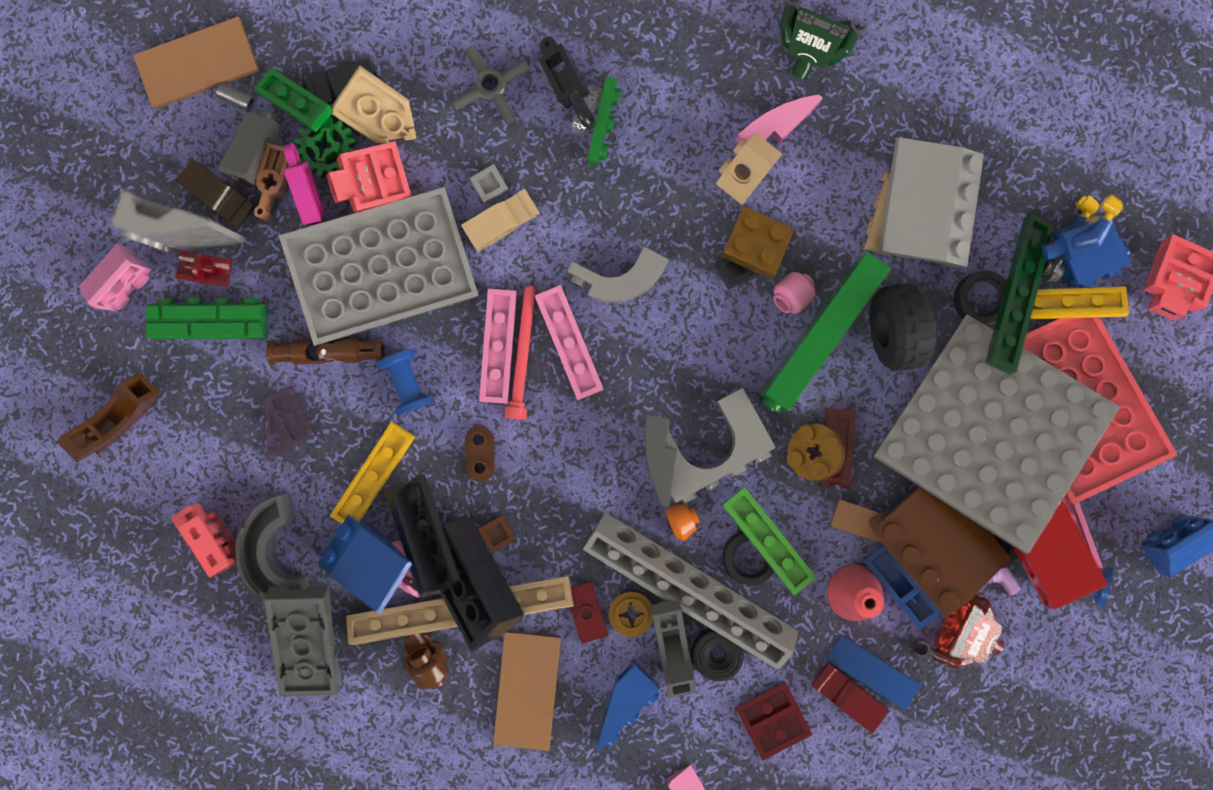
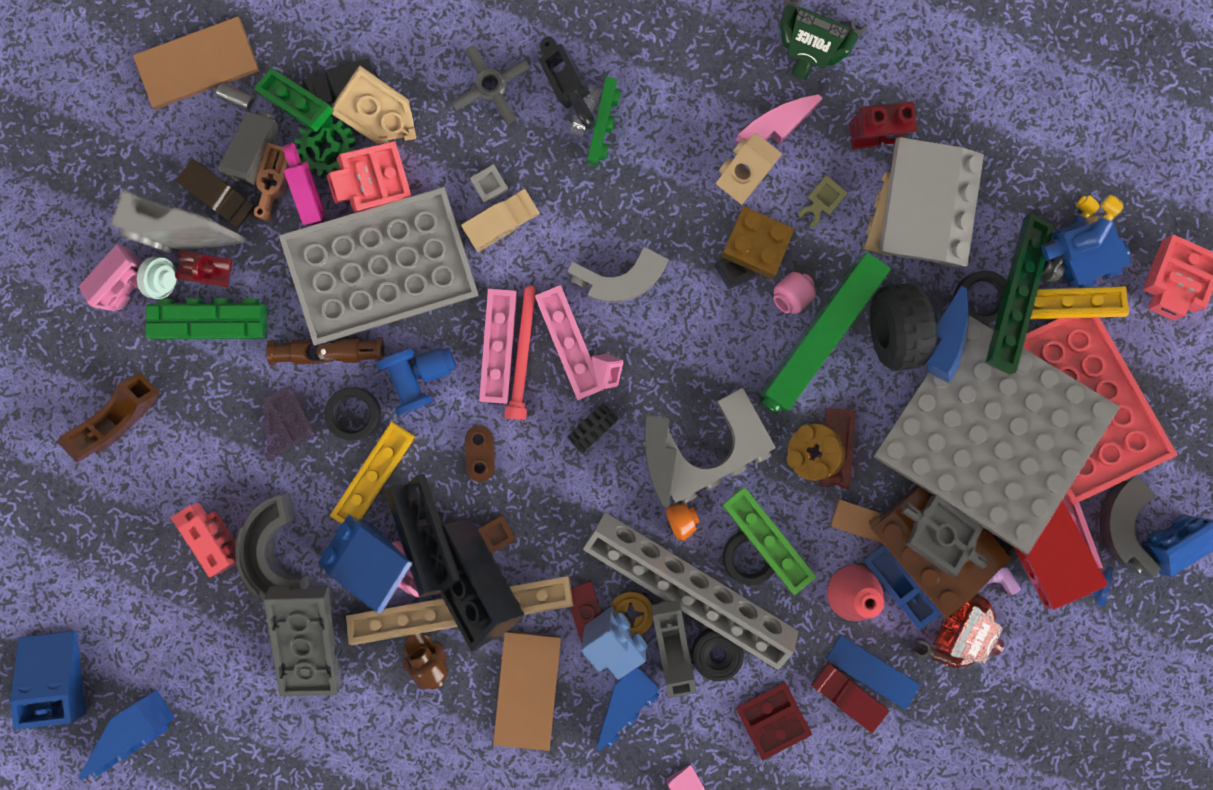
none -> blue slope [10,630,86,730]
none -> blue slope [78,690,175,781]
none -> light aqua plate [137,256,176,299]
none -> black tyre [324,387,381,441]
none -> blue brick [412,347,457,383]
none -> black tyre [567,403,619,453]
none -> medium blue brick [581,606,647,680]
none -> bright pink slope [592,354,623,390]
none -> olive plate [799,175,848,228]
none -> dark red hips [849,101,917,150]
none -> dark grey plate [901,494,989,577]
none -> blue slope [927,286,969,383]
none -> dark grey arch [1099,475,1161,577]

